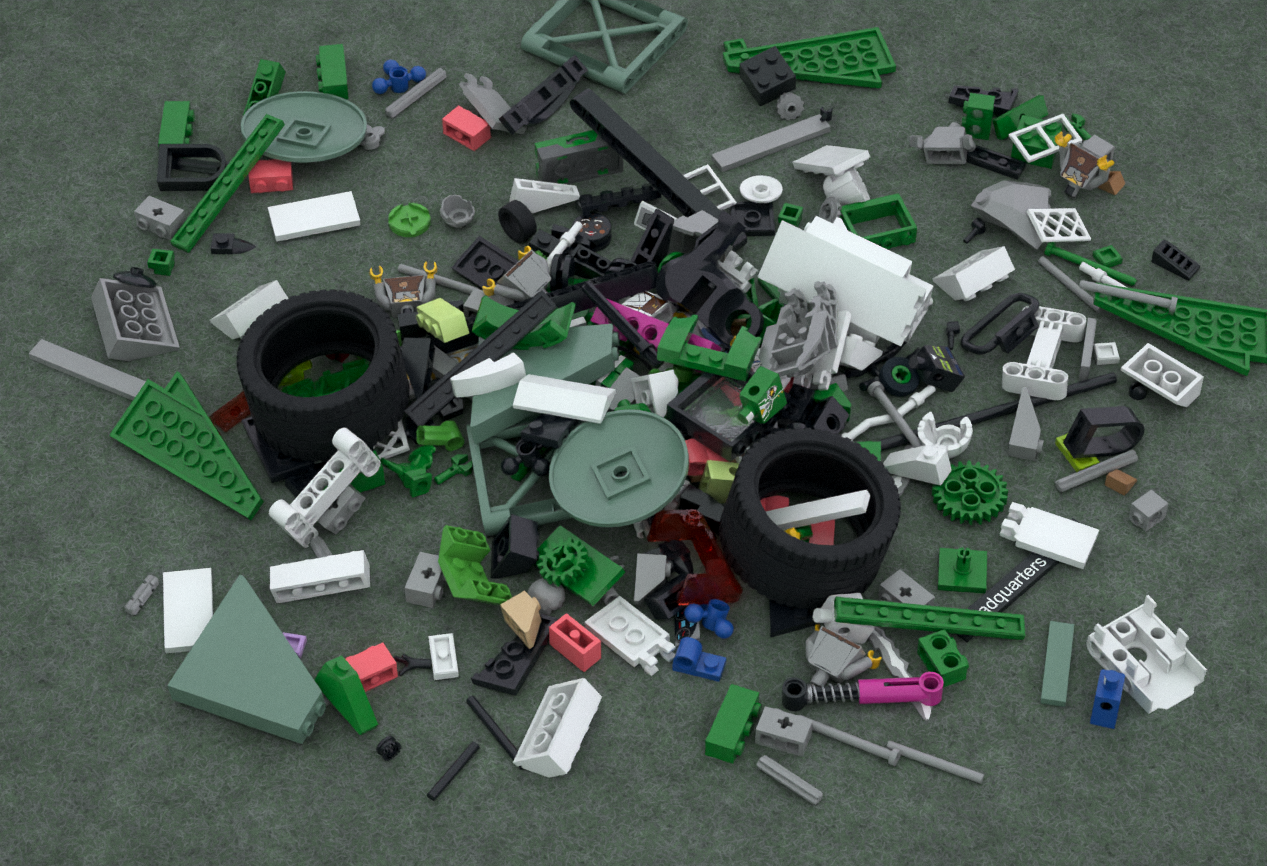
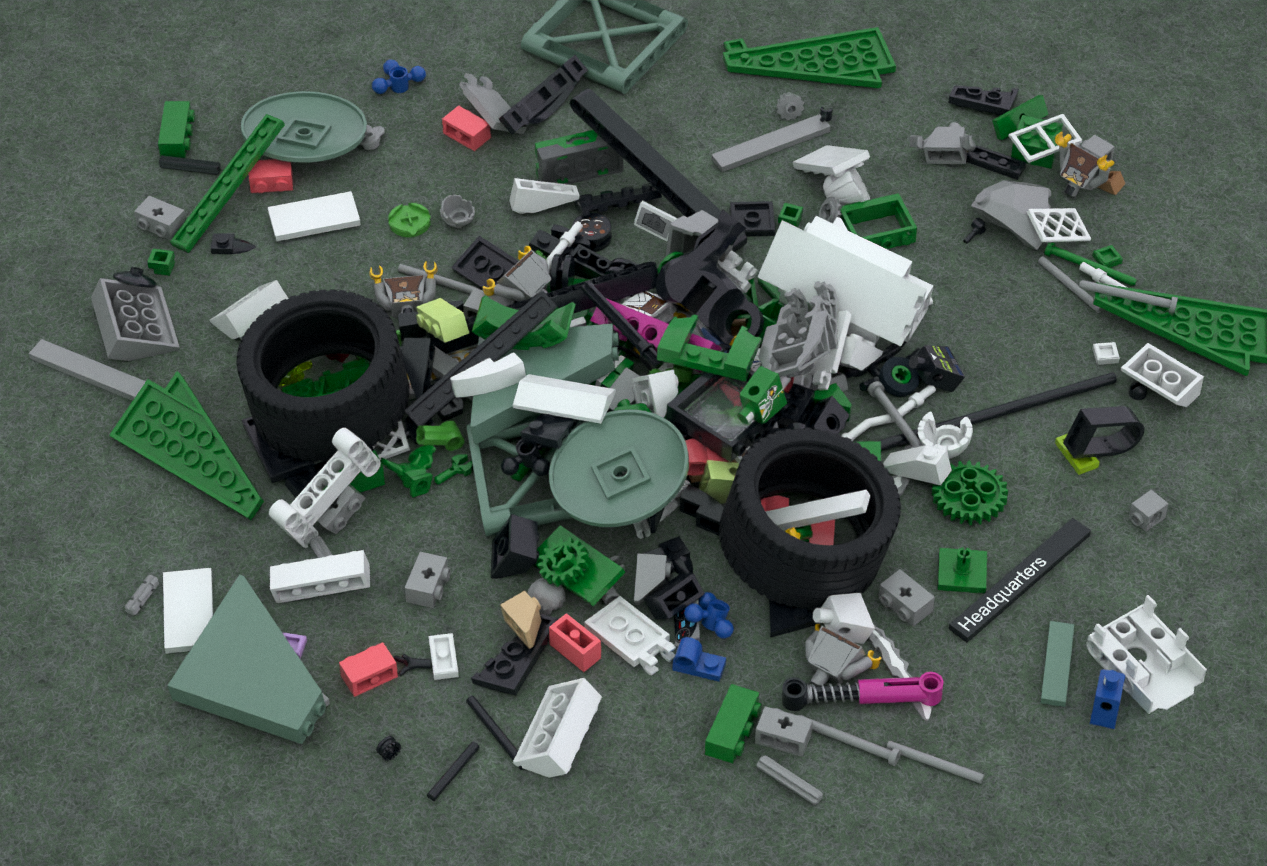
black window [157,144,230,191] -> none
clear red slope [210,391,251,432] -> none
green slope [243,59,286,116] -> none
green slope [314,655,378,735] -> none
green brick [316,44,349,99] -> none
light grey axle [385,68,446,118] -> none
bright green slope [438,525,512,605] -> none
black tyre [498,200,537,243] -> none
black slope [630,209,675,269] -> none
clear red windscreen [647,509,743,605] -> none
white window [683,164,736,211] -> none
black brick [739,46,796,106] -> none
white dish [740,176,782,203] -> none
green tile [834,596,1026,640] -> none
green brick [917,629,969,688] -> none
white slope [932,246,1015,301] -> none
black hand [946,321,960,350] -> none
black bar [960,293,1040,355] -> none
green brick [961,93,995,140] -> none
white tile [1000,502,1099,569] -> none
white beam [1002,305,1086,400] -> none
light grey slope [1008,387,1044,461] -> none
light grey axle [1055,450,1138,492] -> none
green bar [1063,113,1091,141] -> none
light grey tile [1079,318,1097,381] -> none
medium nougat slope [1105,469,1137,496] -> none
black slope [1151,239,1200,281] -> none

